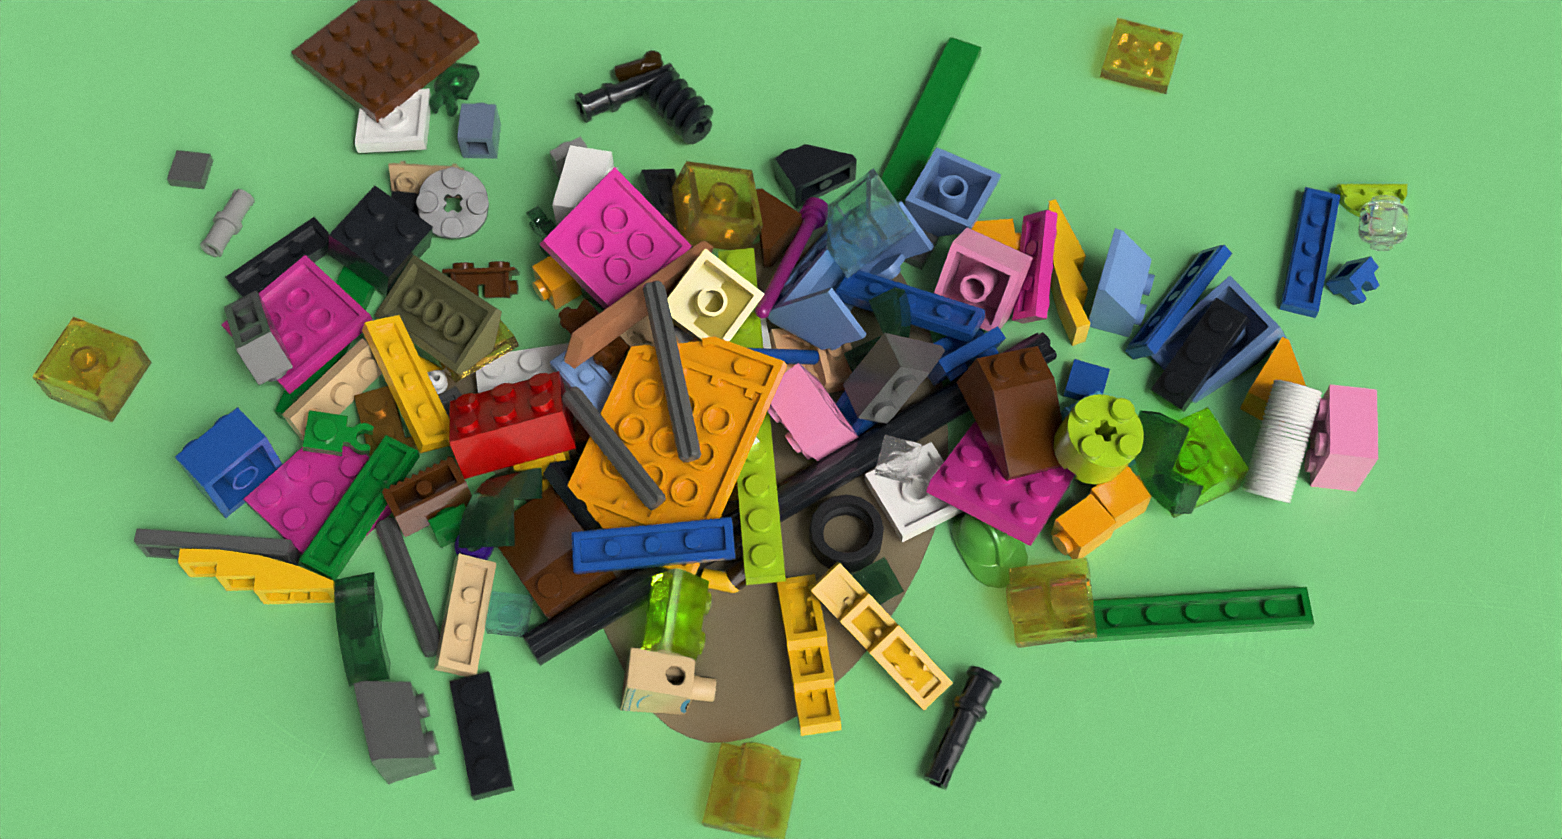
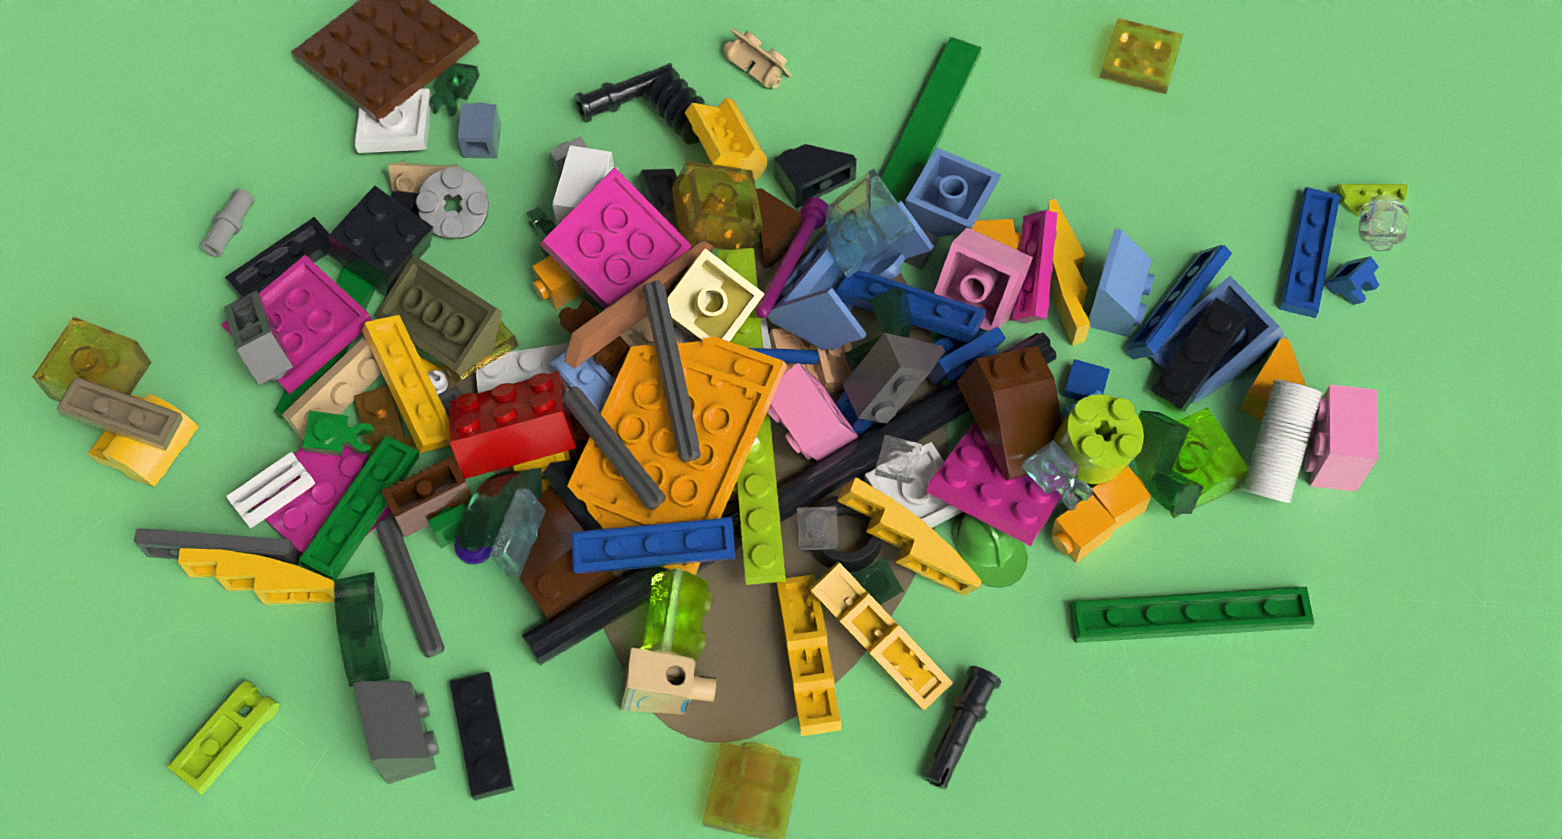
dark grey tile [167,150,213,189] -> none
blue brick [175,407,283,519] -> none
tan plate [434,553,496,677] -> none
reddish brown hinge [442,261,520,299] -> none
clear light blue plate [485,591,533,638] -> none
dark brown arm [614,50,664,82] -> none
arm [700,556,746,593] -> none
clear yellow plate [1006,557,1097,648] -> none
none -> dark tan tile [56,377,183,451]
none -> yellow brick [88,393,199,487]
none -> lime plate [167,680,280,795]
none -> white tile [226,452,316,529]
none -> clear light blue plate [490,488,546,577]
none -> yellow brick [685,97,767,181]
none -> tan hinge [723,28,792,89]
none -> clear plate [797,507,838,550]
none -> yellow slope [837,477,981,596]
none -> clear light blue plate [1022,440,1093,511]

